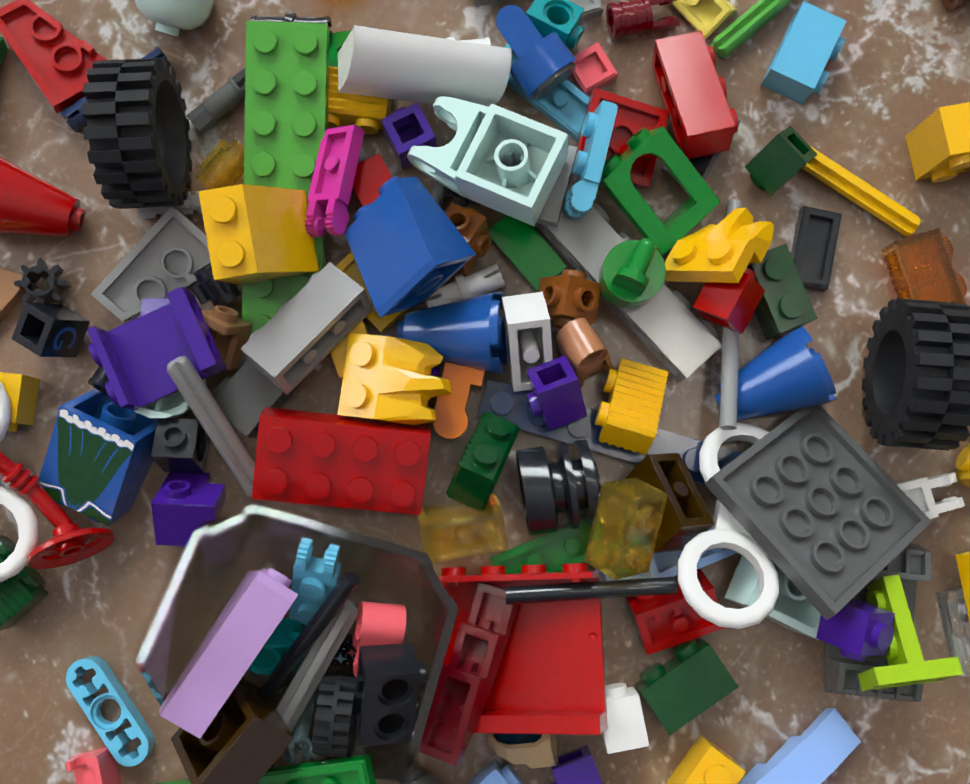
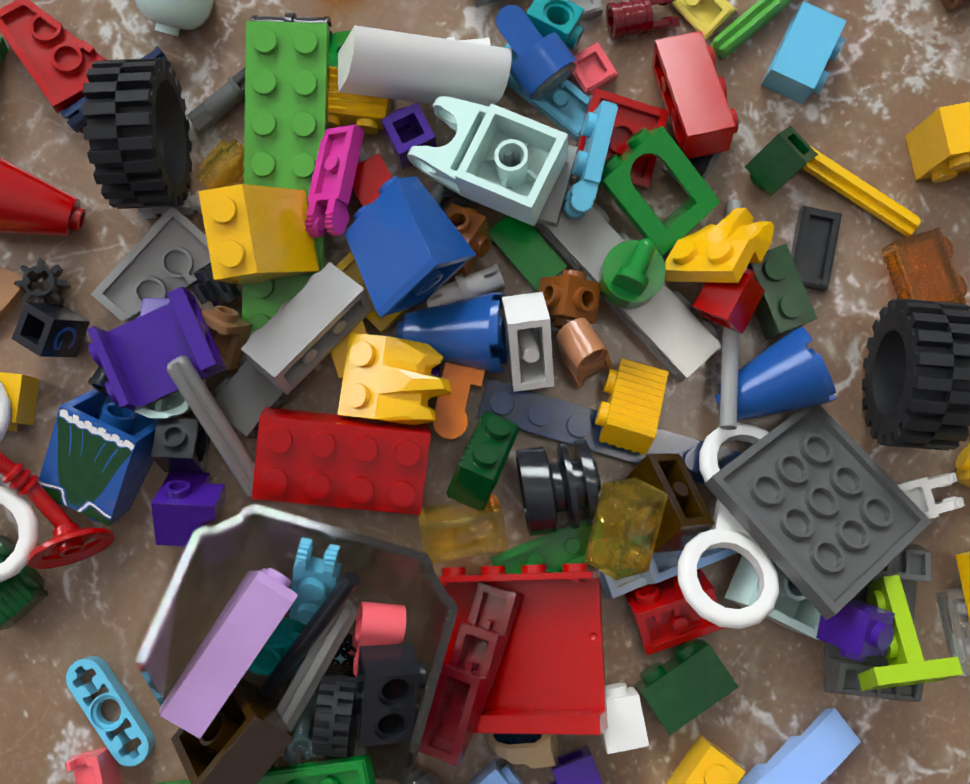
black bar [505,577,678,605] -> none
dark purple brick [526,356,587,430] -> none

